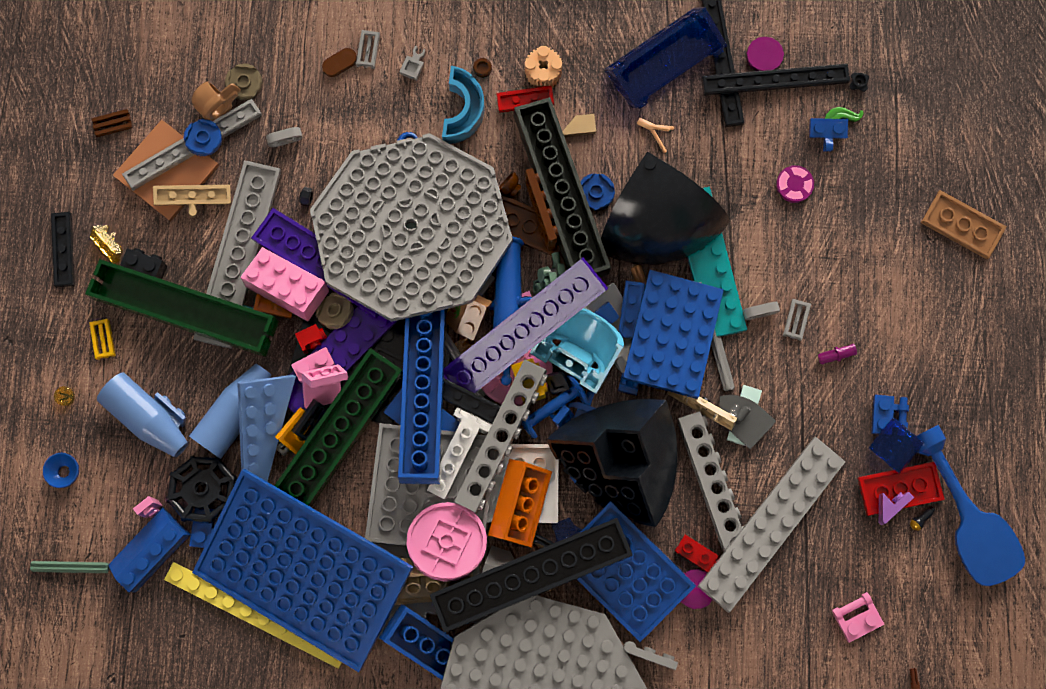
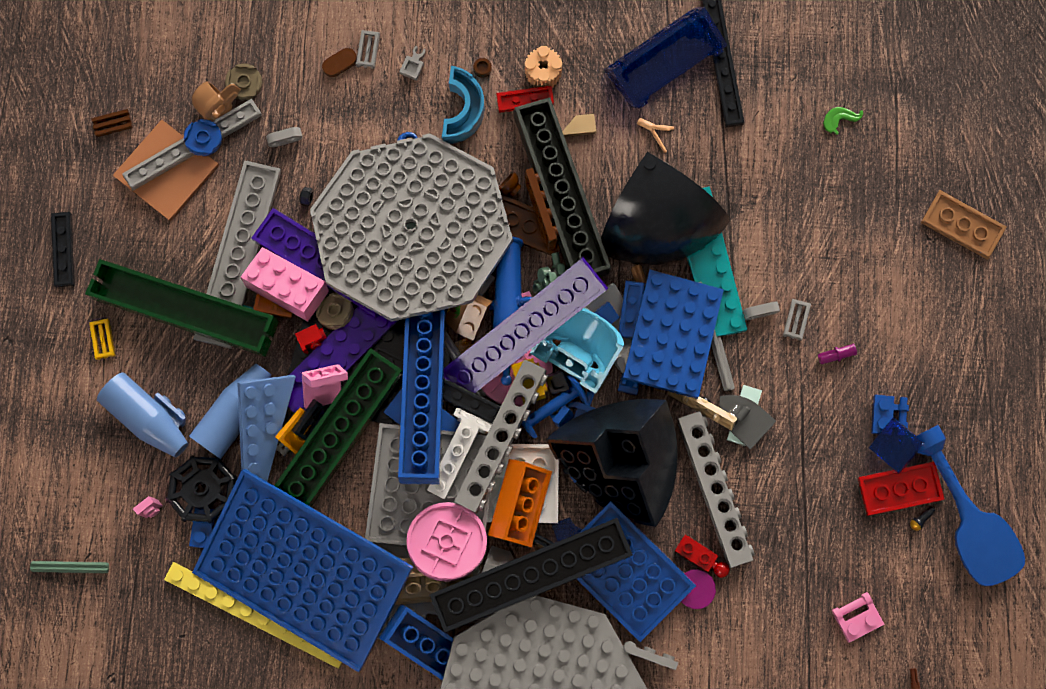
blue piece [43,453,79,488] -> none
clear yellow tile [54,386,75,406] -> none
clear yellow plate [90,225,123,264] -> none
blue slope [109,508,191,593] -> none
black brick [120,248,167,279] -> none
tan plate [153,185,231,218] -> none
bright pink plate [291,347,335,383] -> none
blue tile [581,173,615,211] -> none
light grey plate [697,437,845,613] -> none
black tile [701,64,850,96] -> none
magenta tile [747,36,784,71] -> none
tile [776,165,814,203] -> none
blue plate [809,118,848,152] -> none
black plate [849,72,869,92] -> none
medium lavender slope [878,492,914,525] -> none

